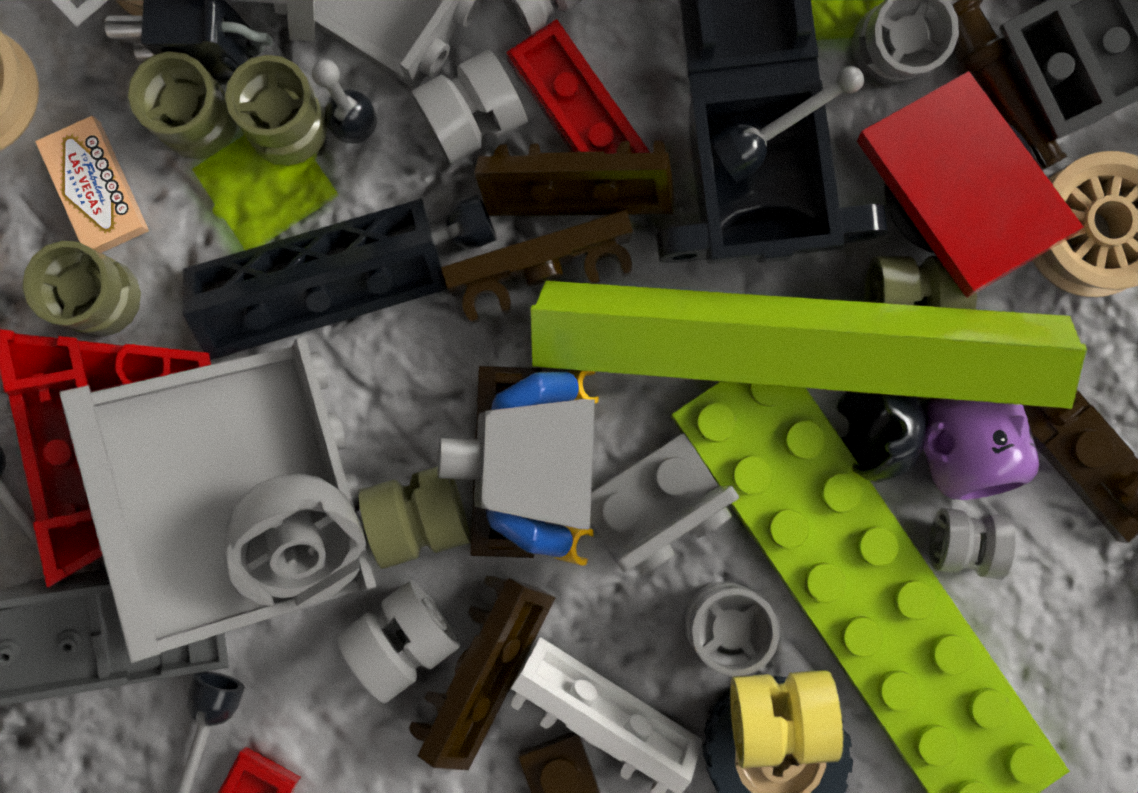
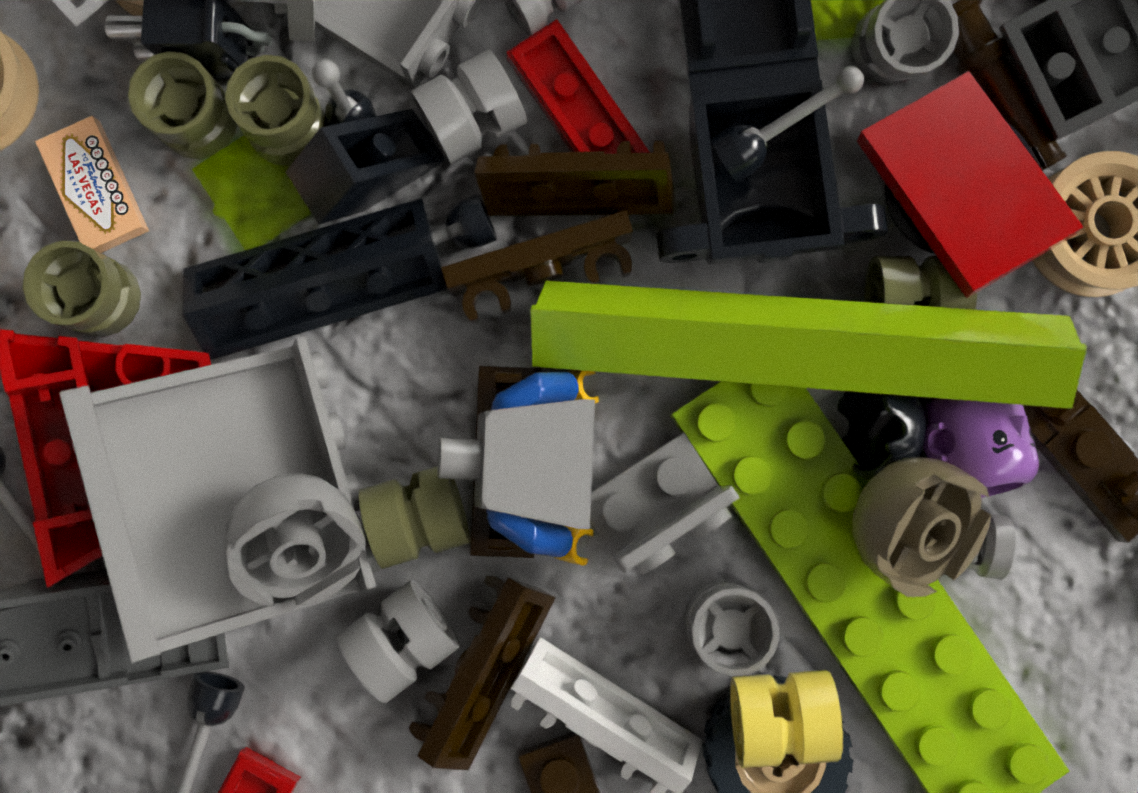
none -> black slope [286,108,444,225]
none -> dark tan cylinder [852,458,991,597]

